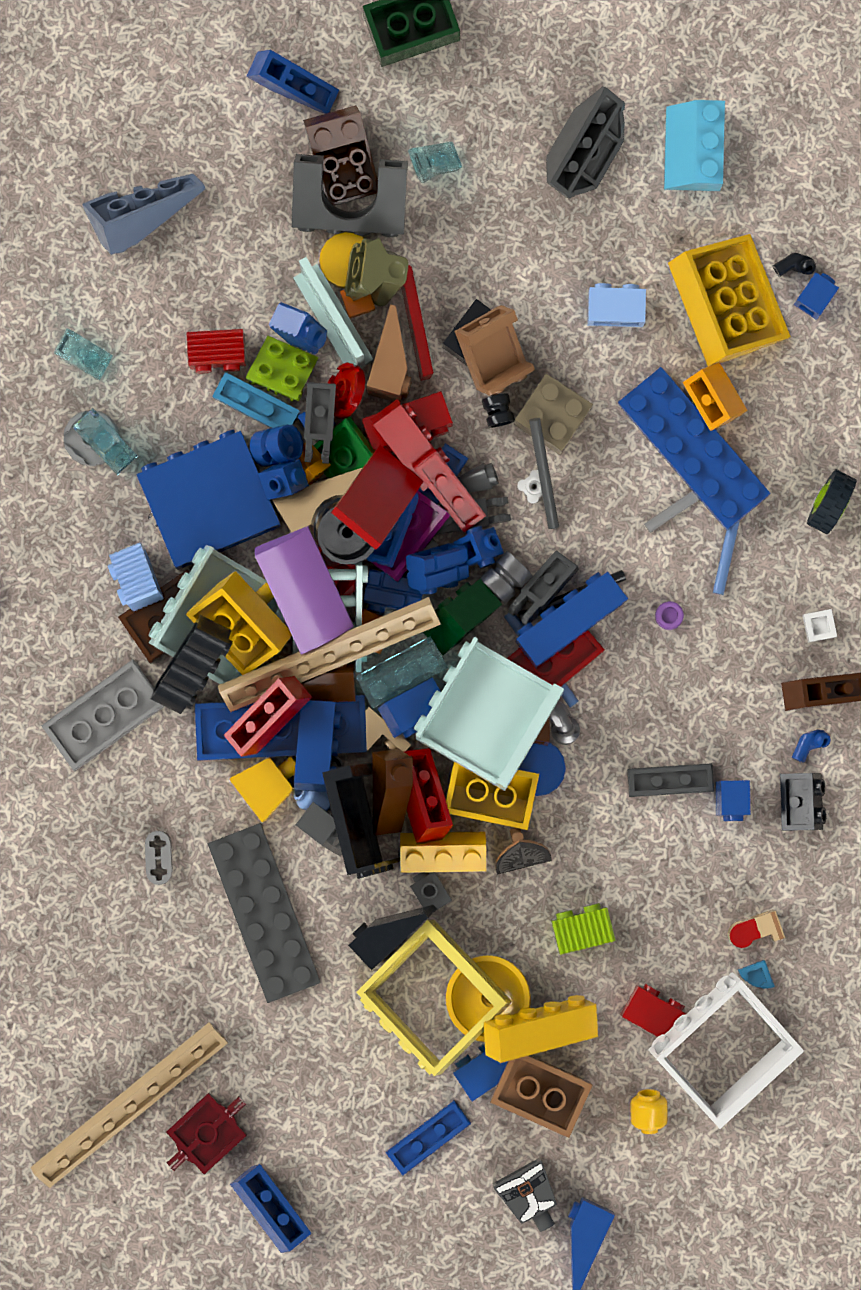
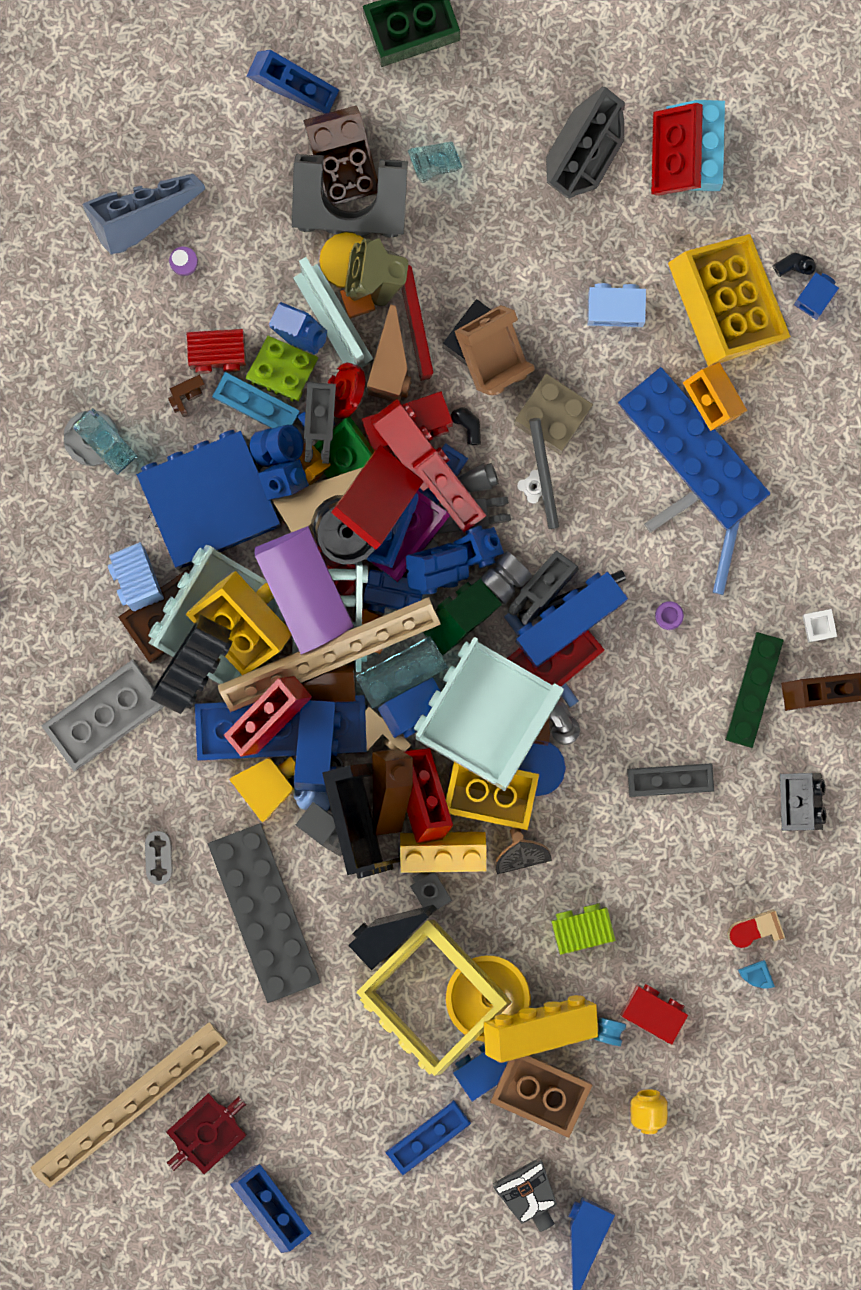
clear light blue slope [54,328,113,380] -> none
black wheel [482,393,515,428] -> none
white window [648,972,804,1129] -> none
blue brick [715,780,751,821] -> none
blue arm [791,730,831,763] -> none
black wheel [807,469,857,534] -> none
none -> reddish brown bracket [168,374,206,417]
none -> medium lavender tile [169,247,198,276]
none -> black arm [451,407,481,445]
none -> dark azure wheel [593,1017,627,1047]
none -> red tile [651,103,703,196]
none -> dark green plate [725,632,784,748]

